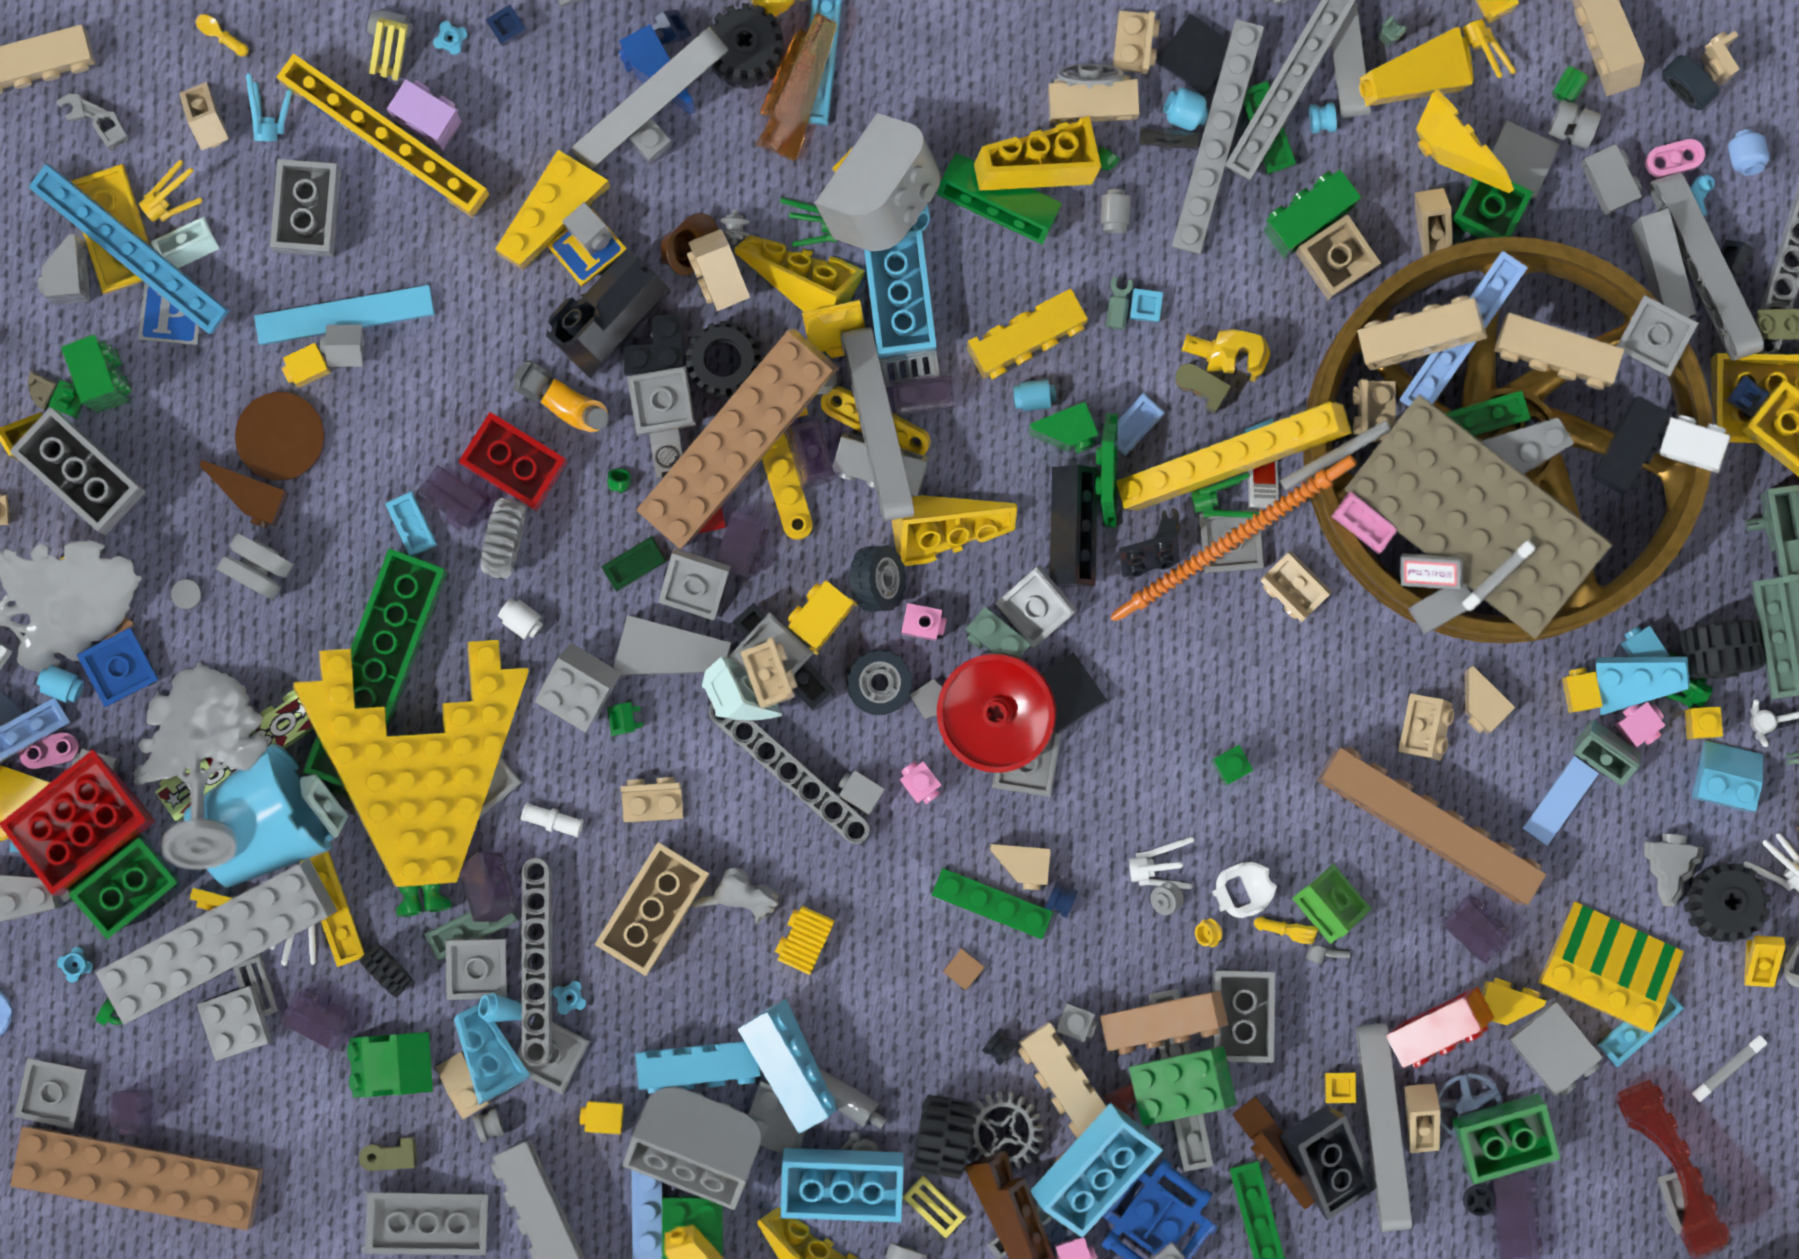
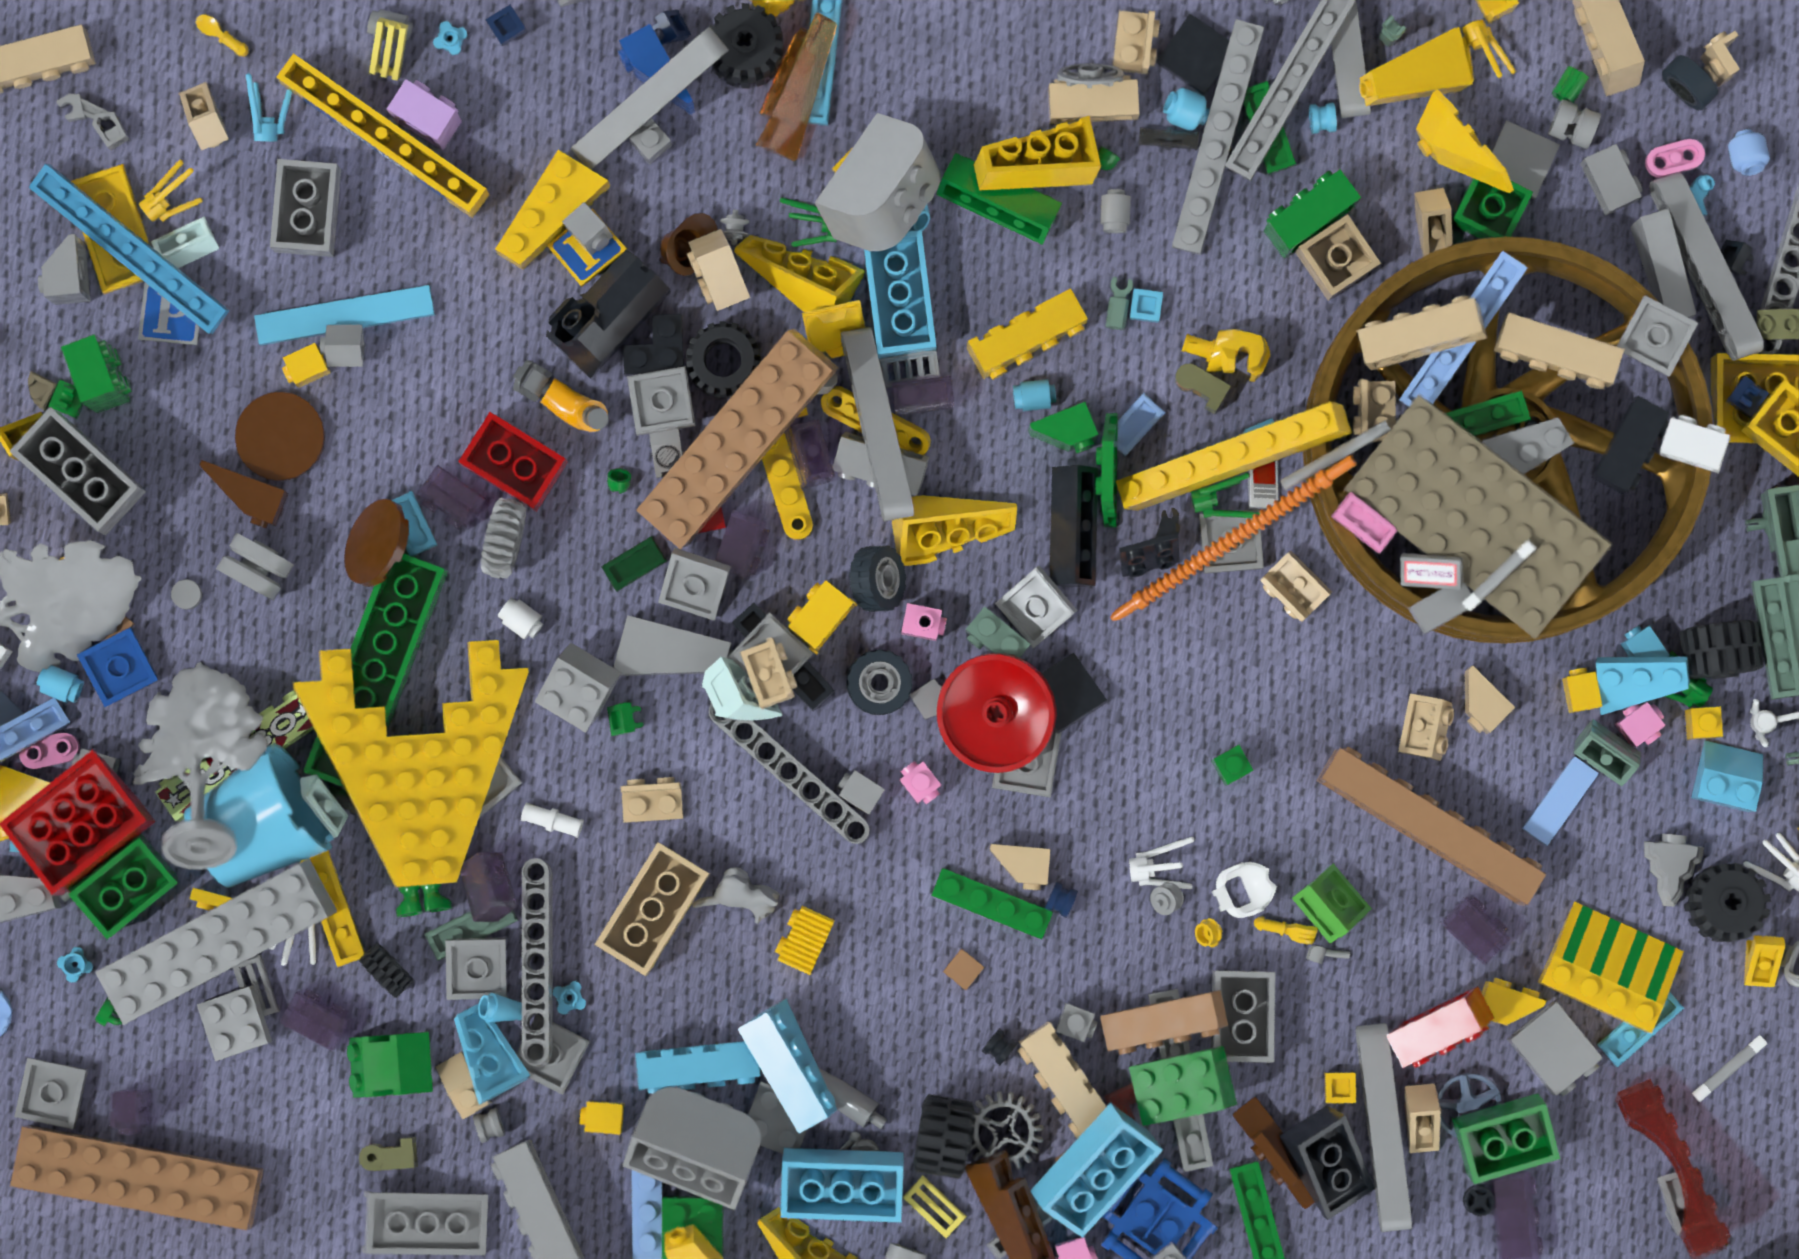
none -> reddish brown tile [344,499,409,587]

